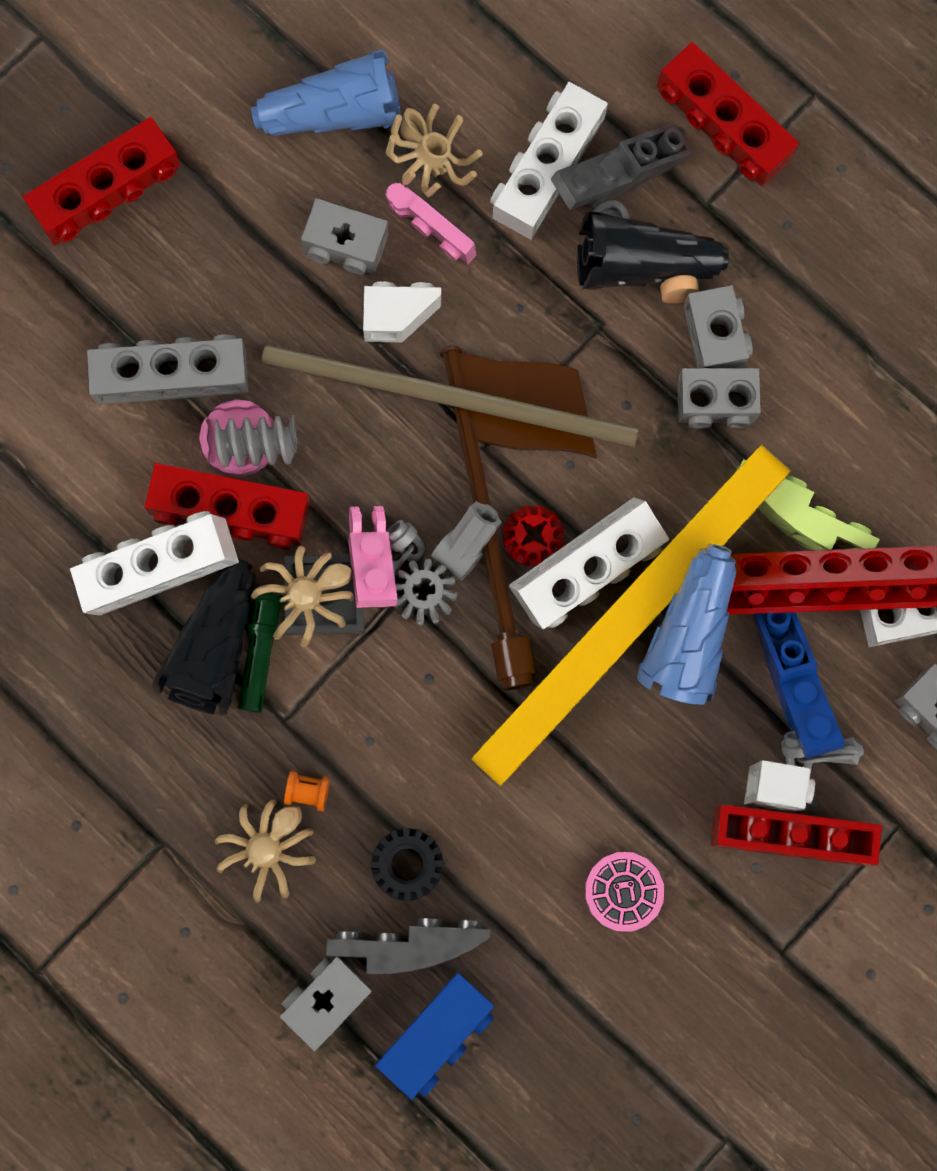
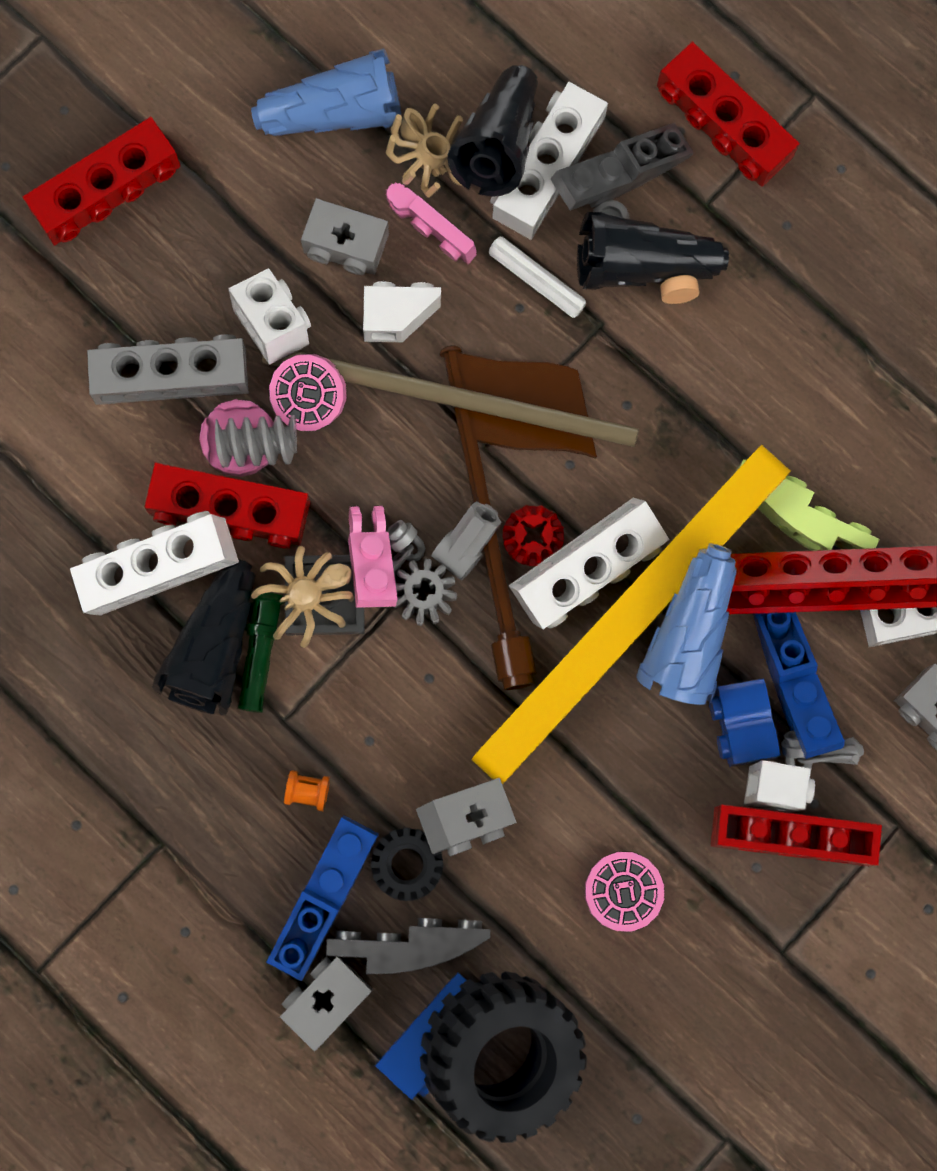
tan animal [215,799,316,903] -> none
light grey brick [677,368,761,429] -> none
light grey brick [683,285,753,368] -> none
none -> white brick [228,268,311,365]
none -> blue slope [266,815,379,981]
none -> tile [269,354,346,431]
none -> light grey brick [416,778,517,856]
none -> black tyre [420,971,587,1143]
none -> black cone [448,65,538,197]
none -> white axle [489,237,586,318]
none -> blue brick [709,678,780,767]

